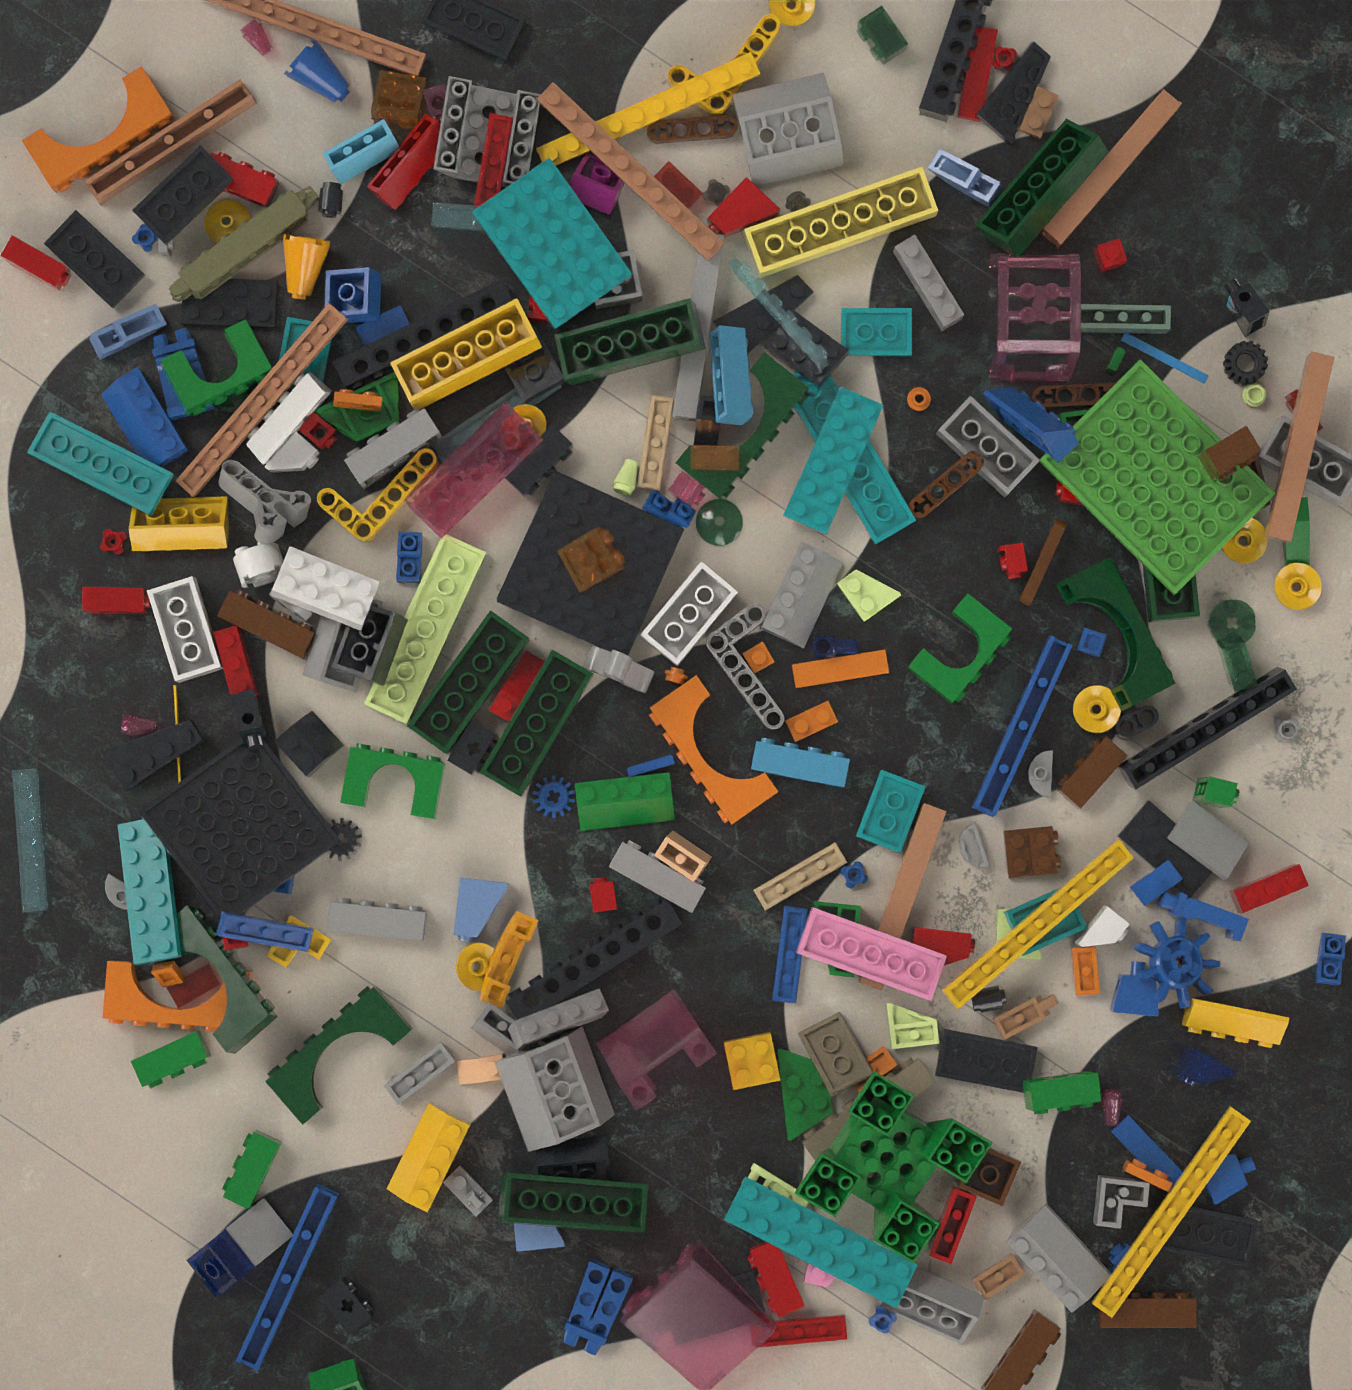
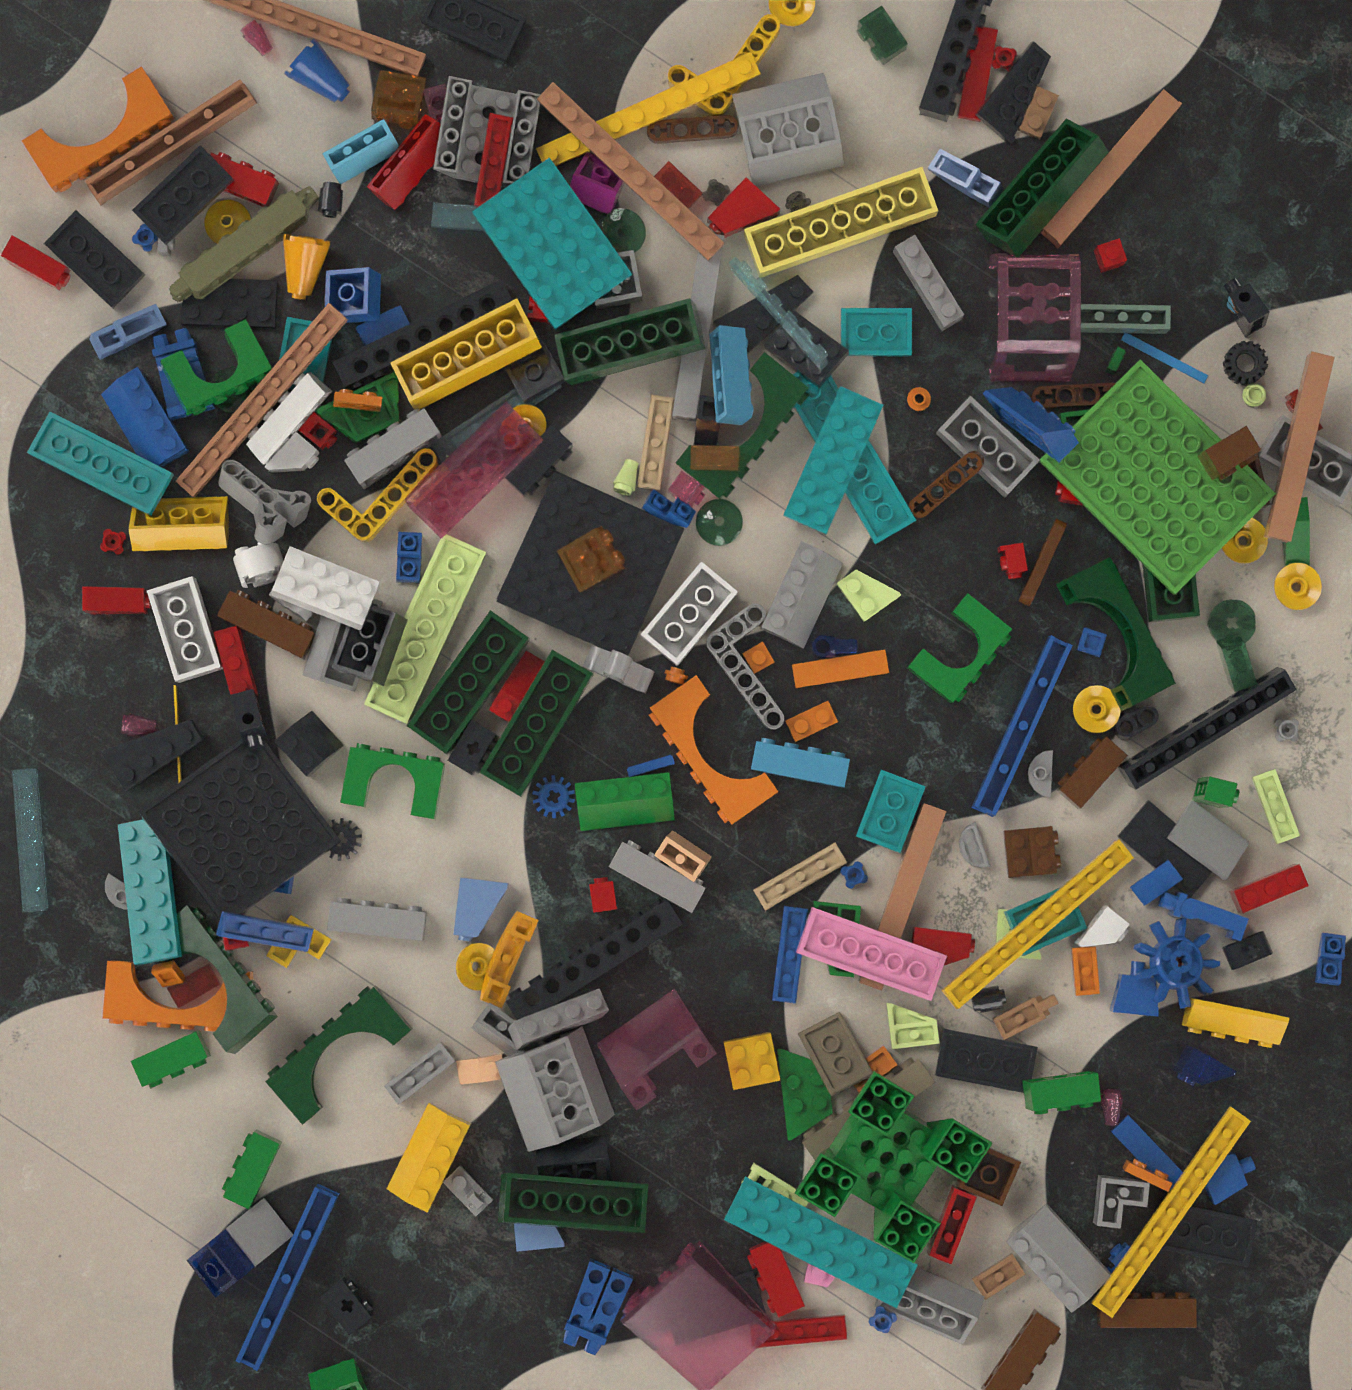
none -> clear green dish [601,208,646,253]
none -> black beam [1222,931,1273,970]
none -> yellowish green plate [1252,769,1300,844]

